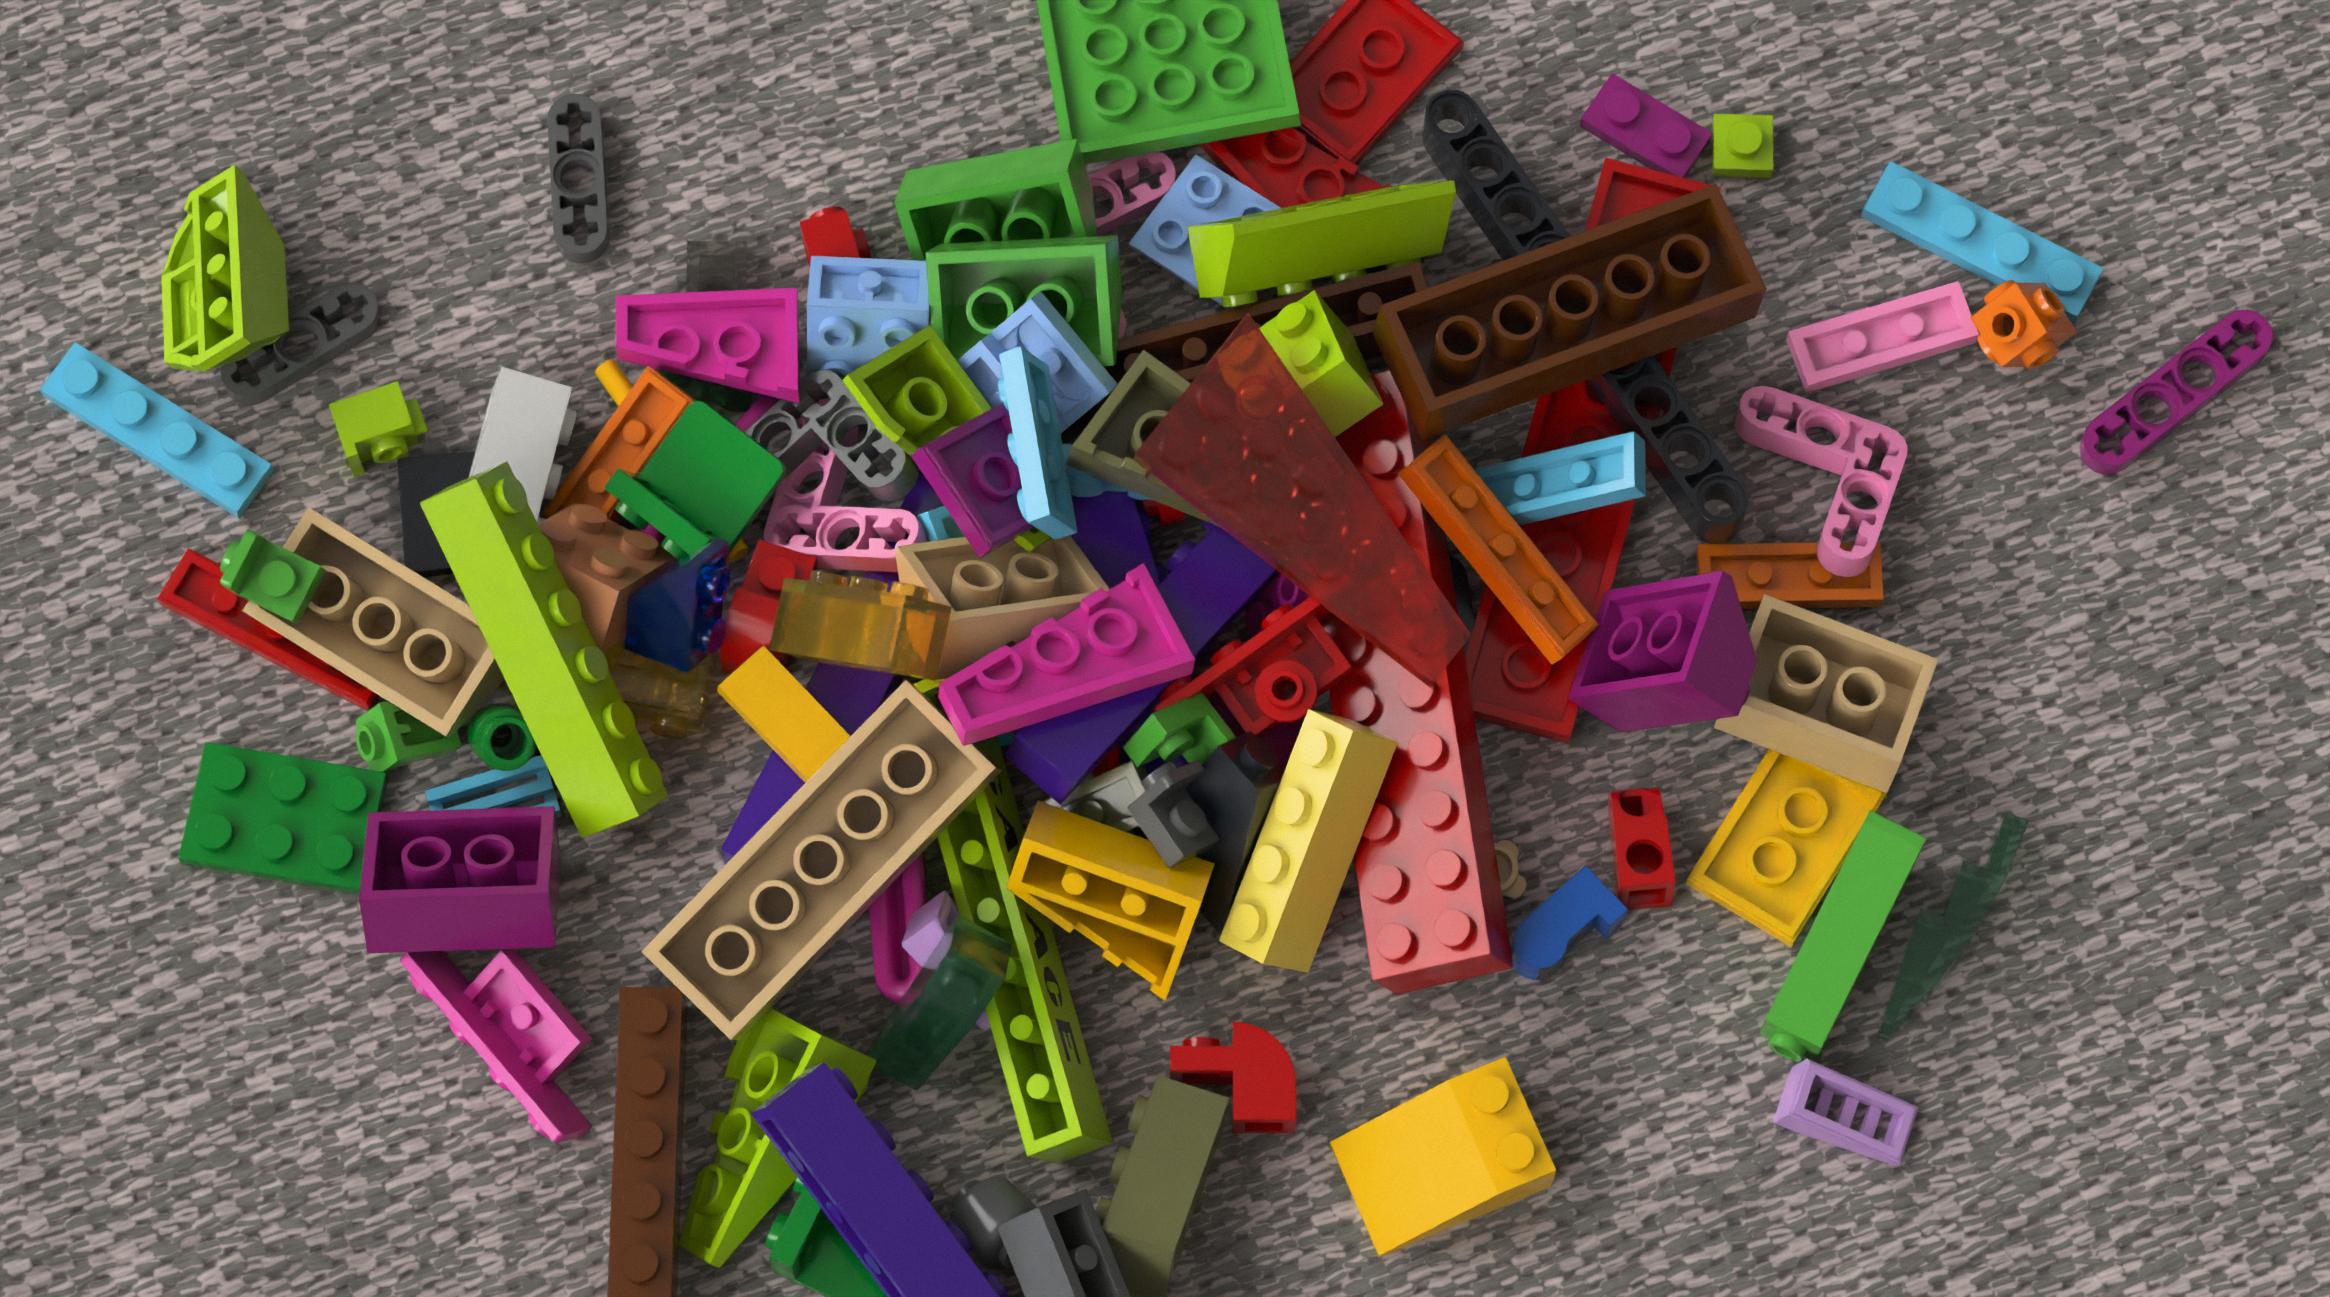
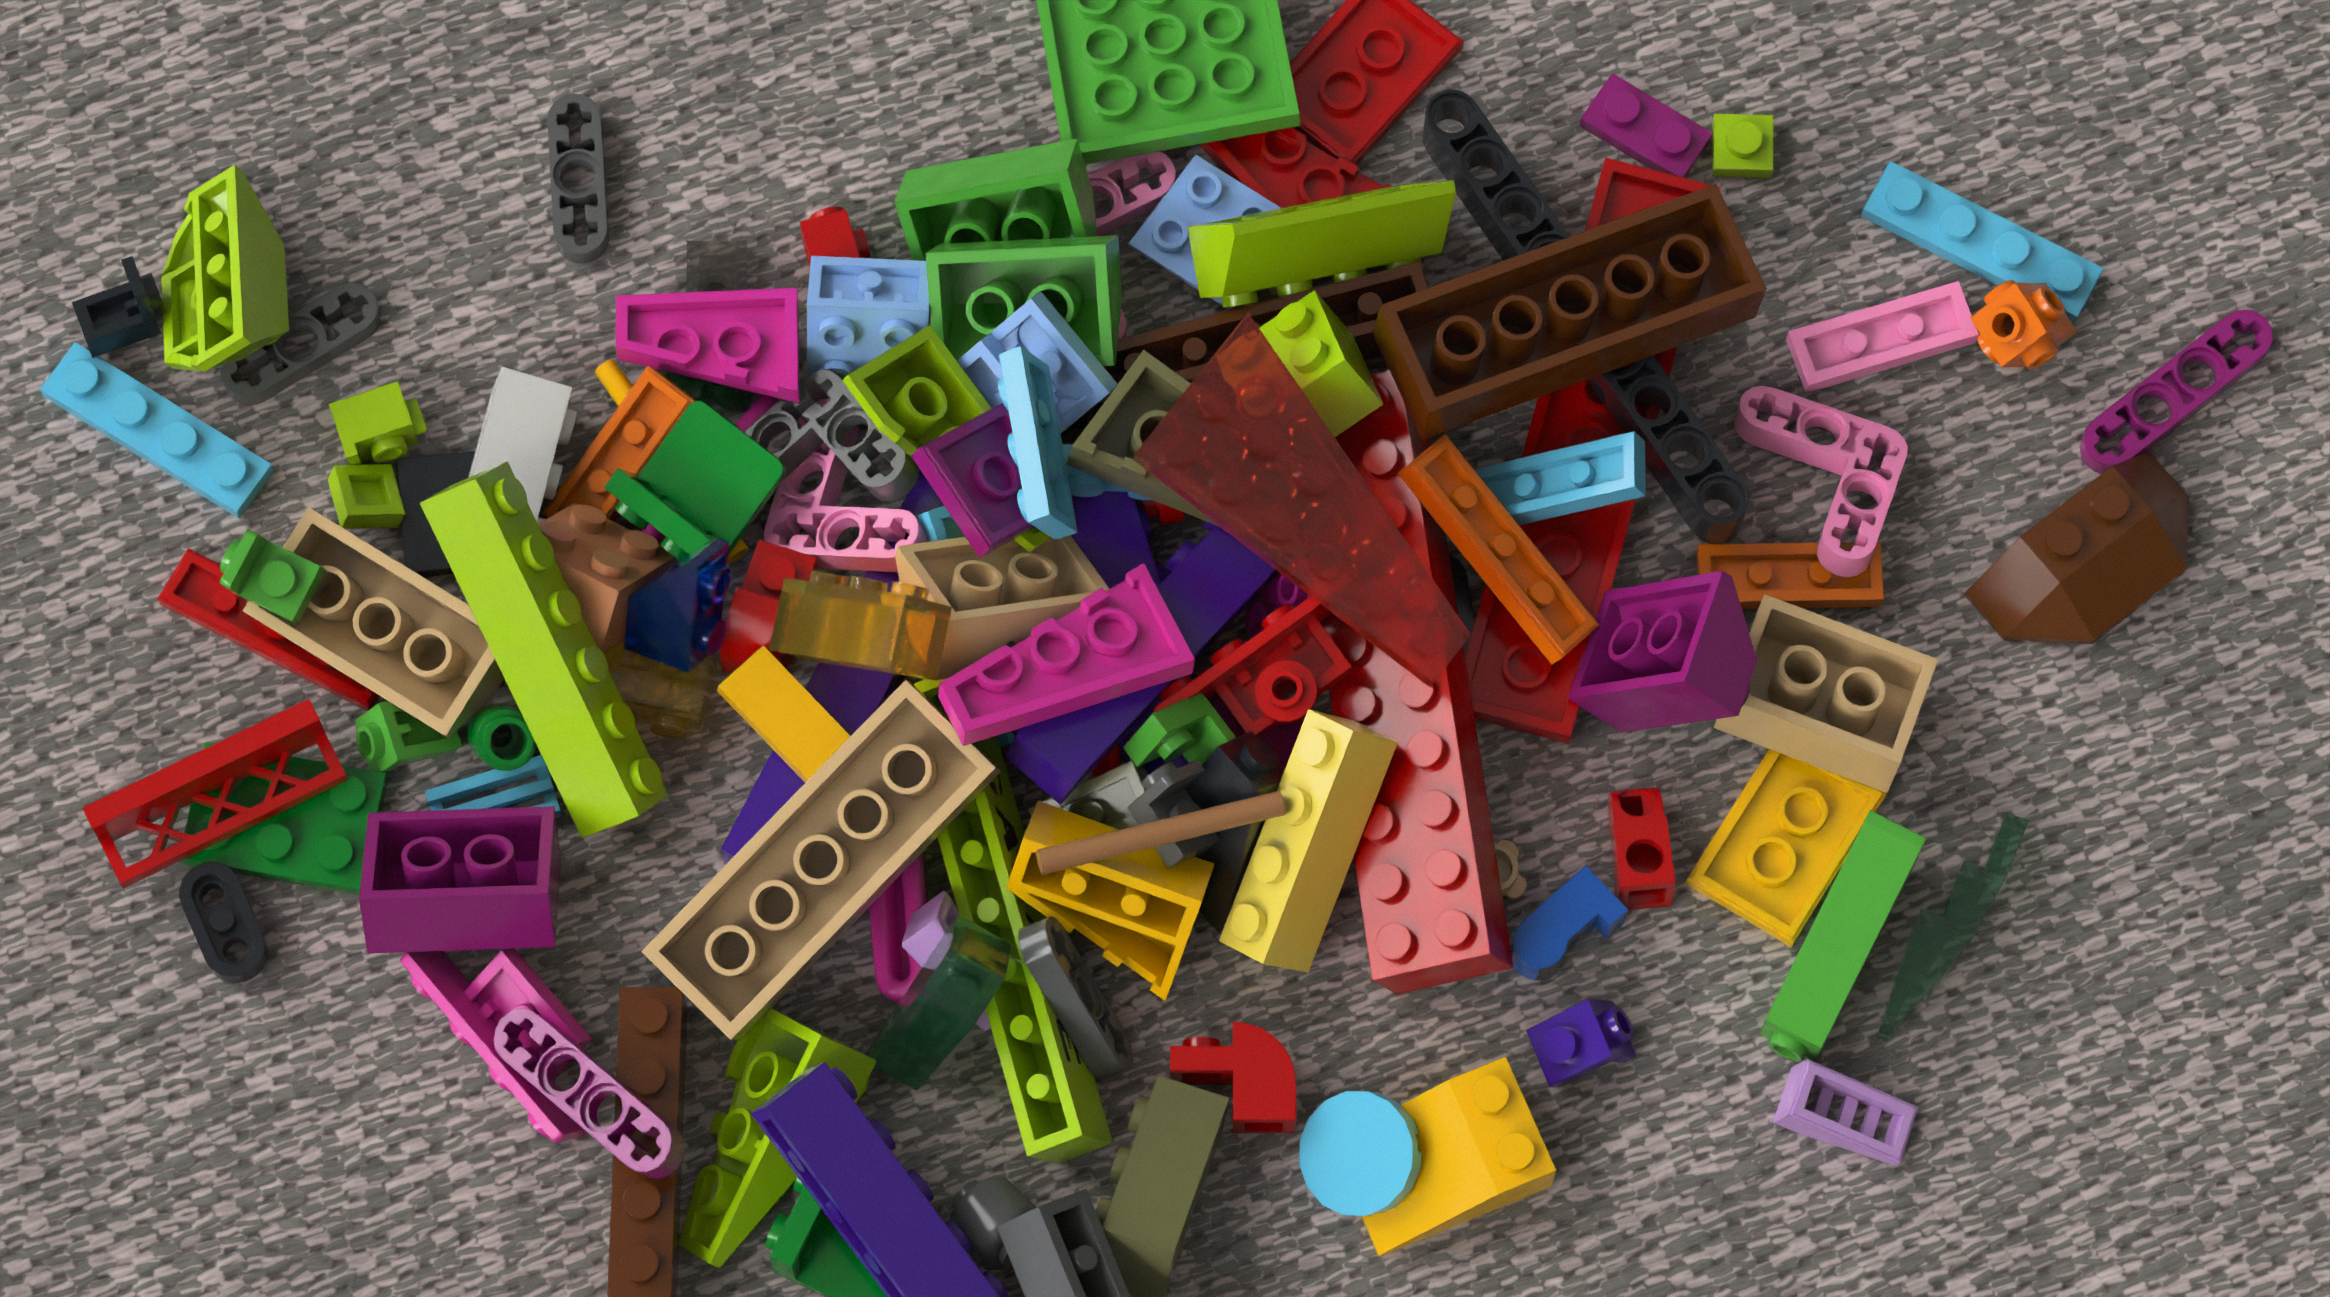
none -> black bracket [72,256,164,358]
none -> red fence [82,699,348,889]
none -> black plate [179,862,268,983]
none -> lime plate [327,464,405,529]
none -> magenta beam [493,1008,685,1179]
none -> dark grey beam [1019,916,1133,1079]
none -> medium nougat bar [1036,791,1286,875]
none -> medium azure tile [1299,1091,1421,1216]
none -> dark purple bracket [1526,999,1636,1088]
none -> reddish brown wedge [1964,451,2189,644]

